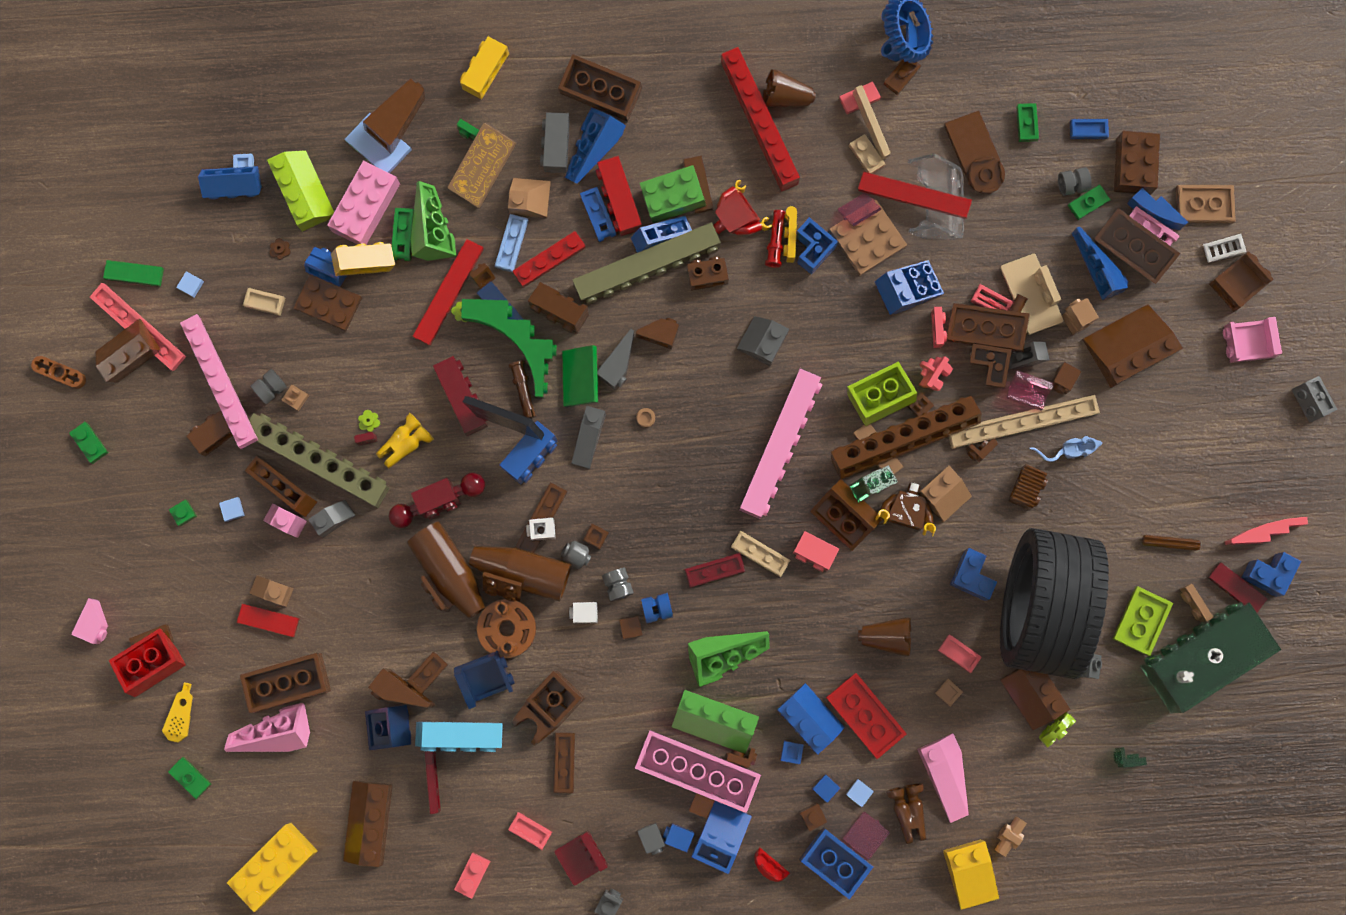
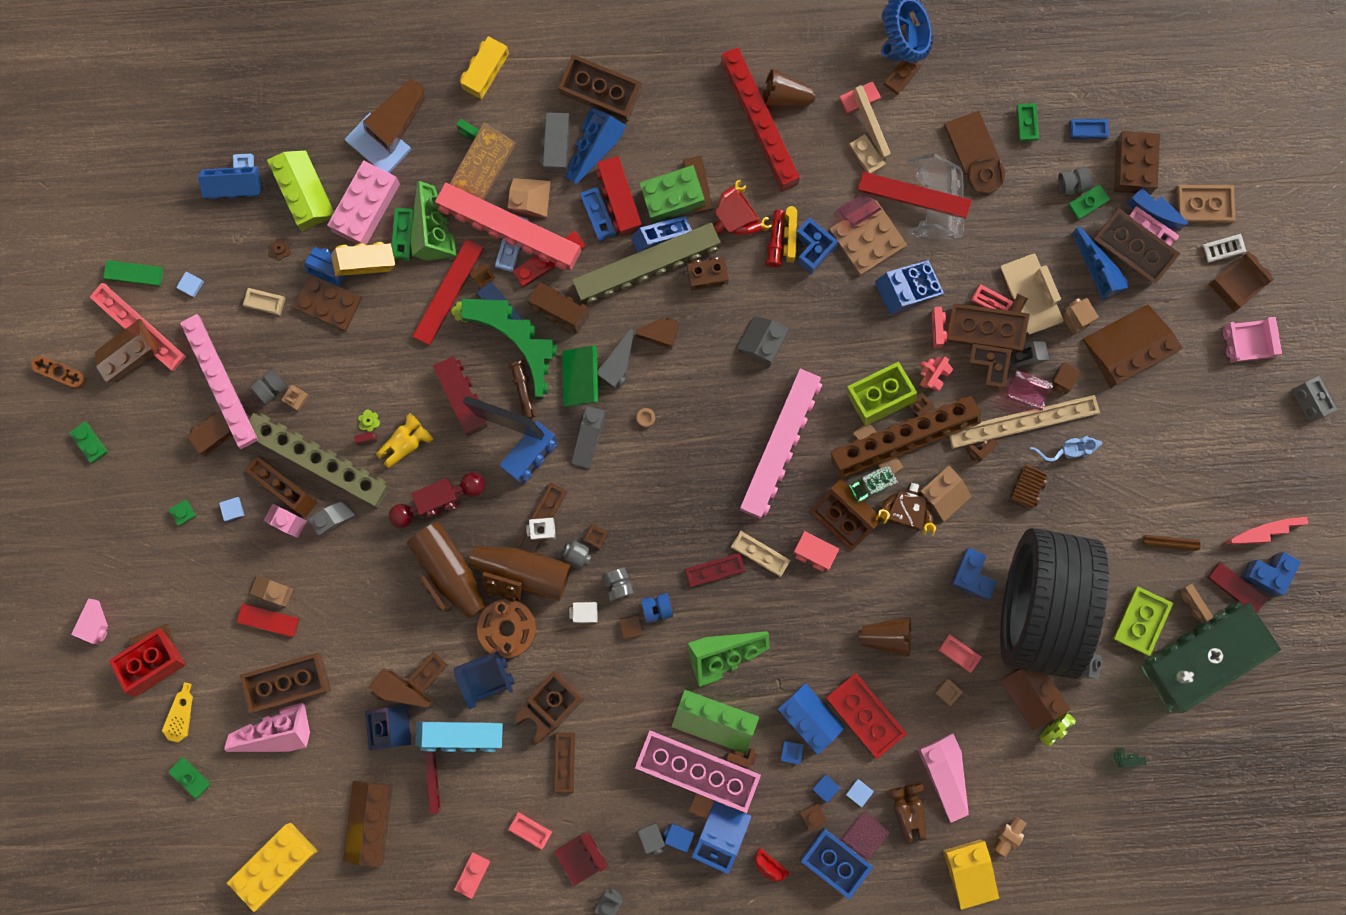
none -> coral brick [435,183,581,271]

